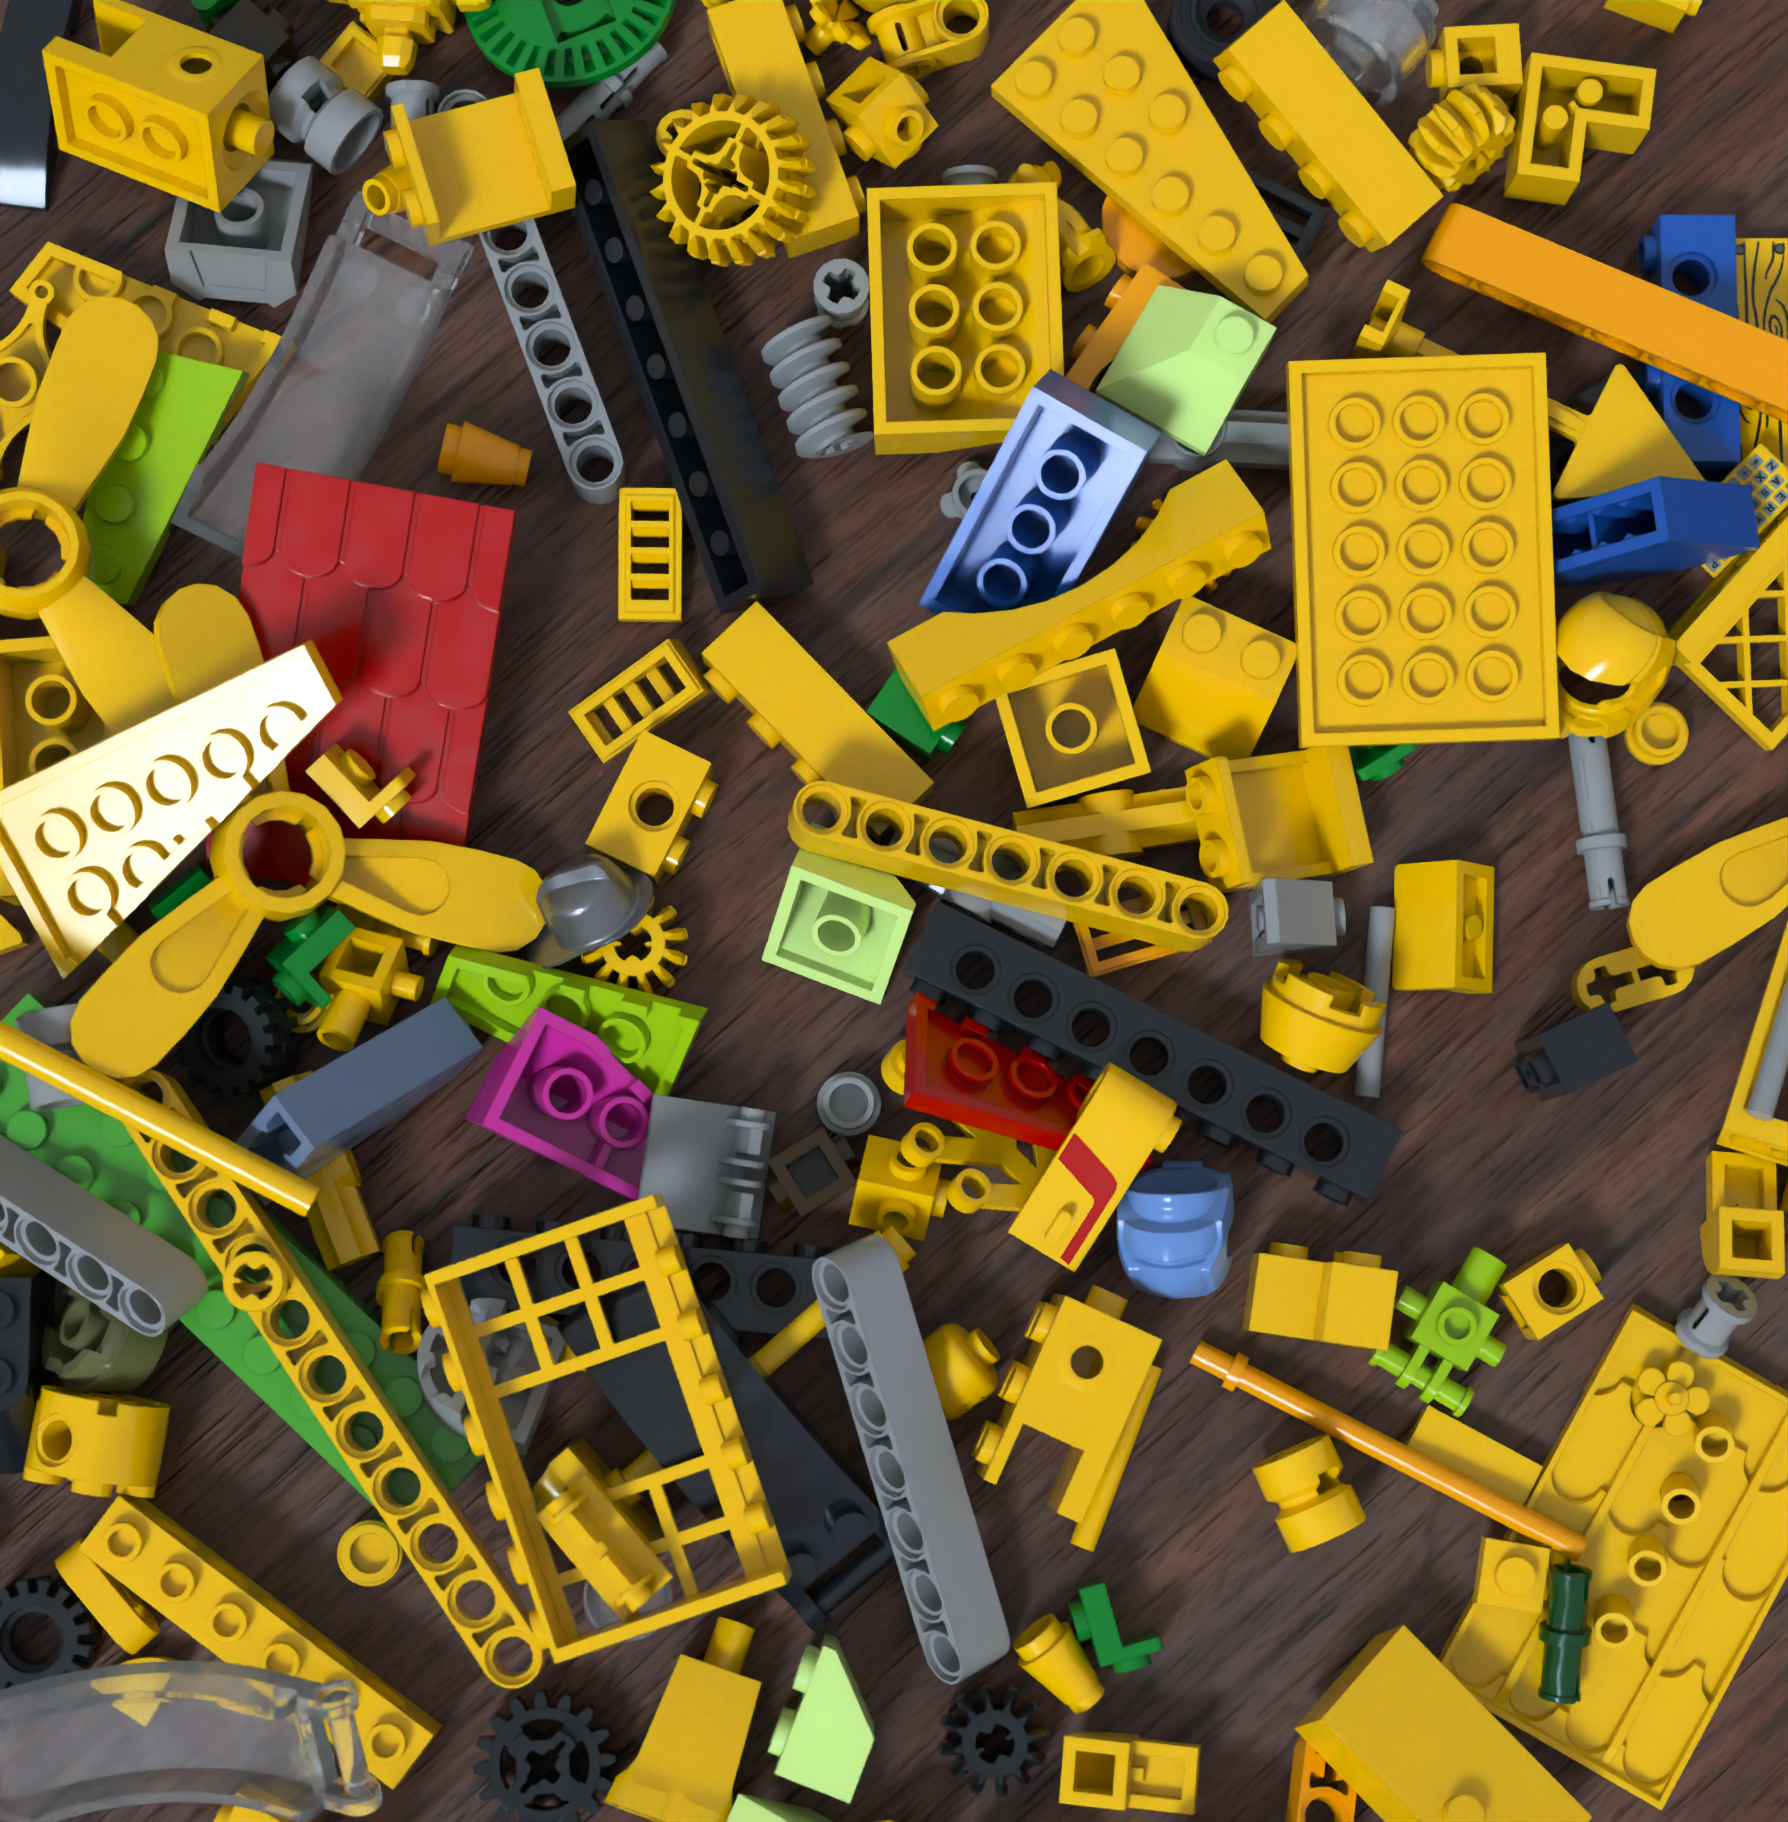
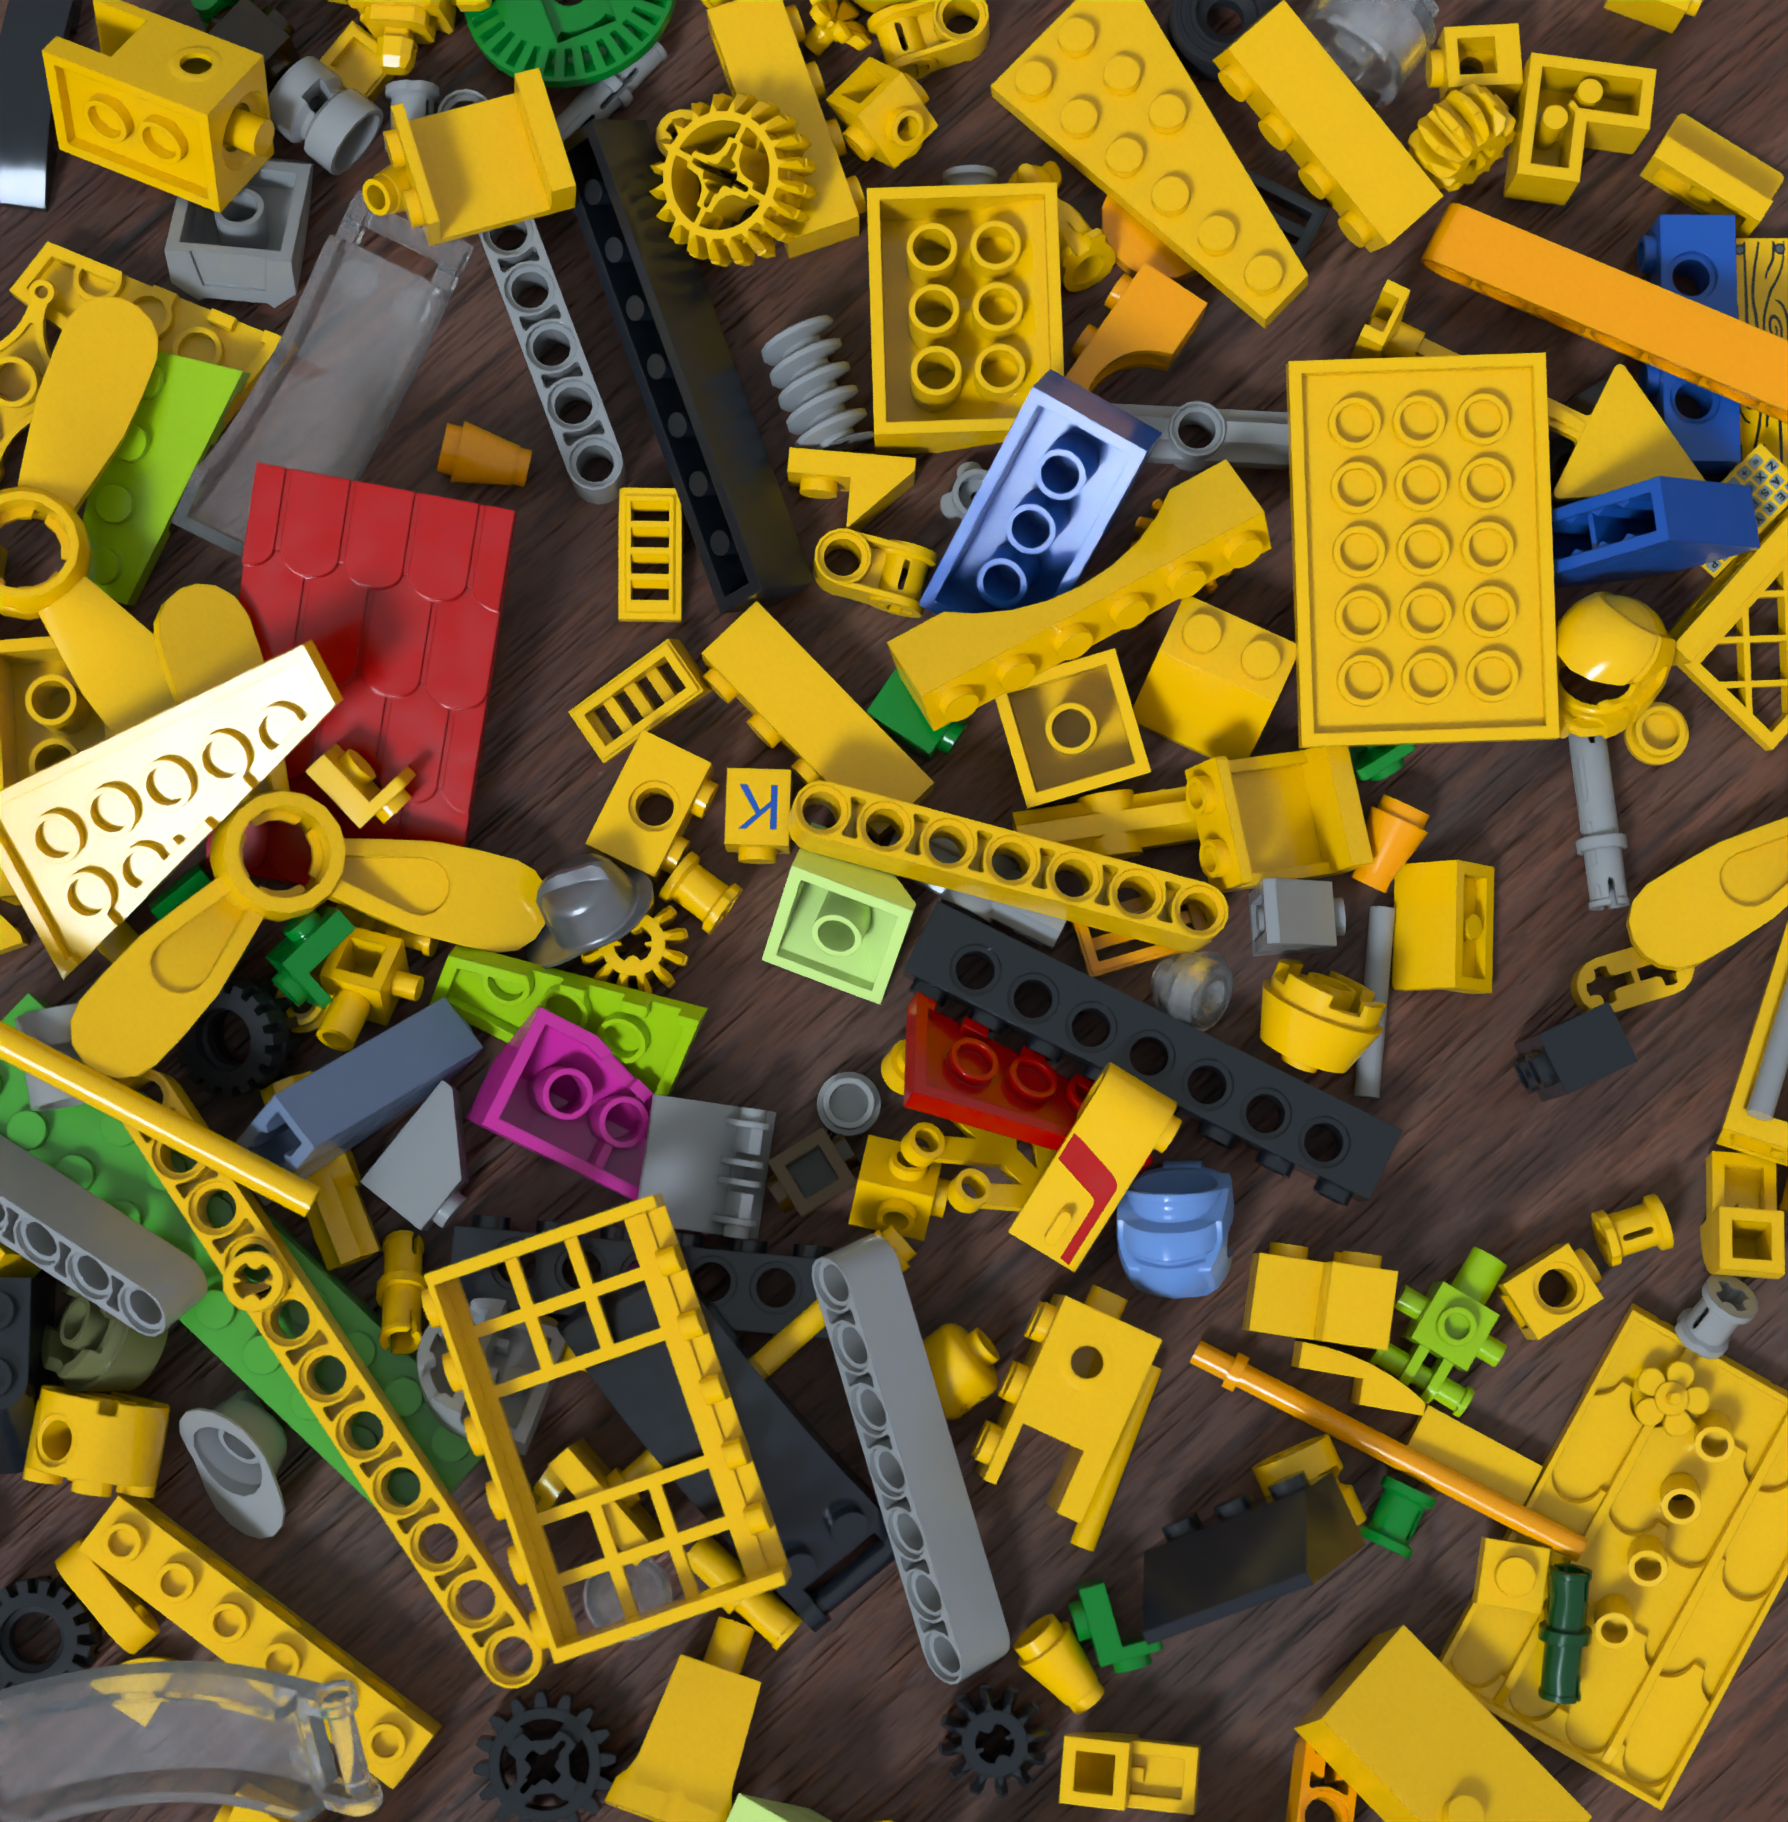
yellow tile [337,1519,405,1586] -> none
yellow hinge [535,1473,674,1621] -> none
yellowish green slope [768,1633,874,1804] -> none
light grey bush [813,258,870,331] -> none
yellowish green slope [1095,285,1277,457] -> none
none -> light grey piece [179,1389,287,1539]
none -> light grey slope [360,1080,469,1232]
none -> yellow bush [658,851,743,935]
none -> yellow pin [687,1535,803,1651]
none -> yellow brick [724,768,793,864]
none -> yellow slope [787,447,916,532]
none -> yellow piece [813,528,938,618]
none -> black slope [1142,1470,1366,1645]
none -> clear cone [1150,951,1233,1032]
none -> yellow slope [1291,1341,1426,1416]
none -> light orange cone [1351,794,1430,893]
none -> green bush [1359,1475,1437,1560]
none -> yellow bush [1591,1193,1674,1267]
none -> yellow panel [1639,114,1784,238]

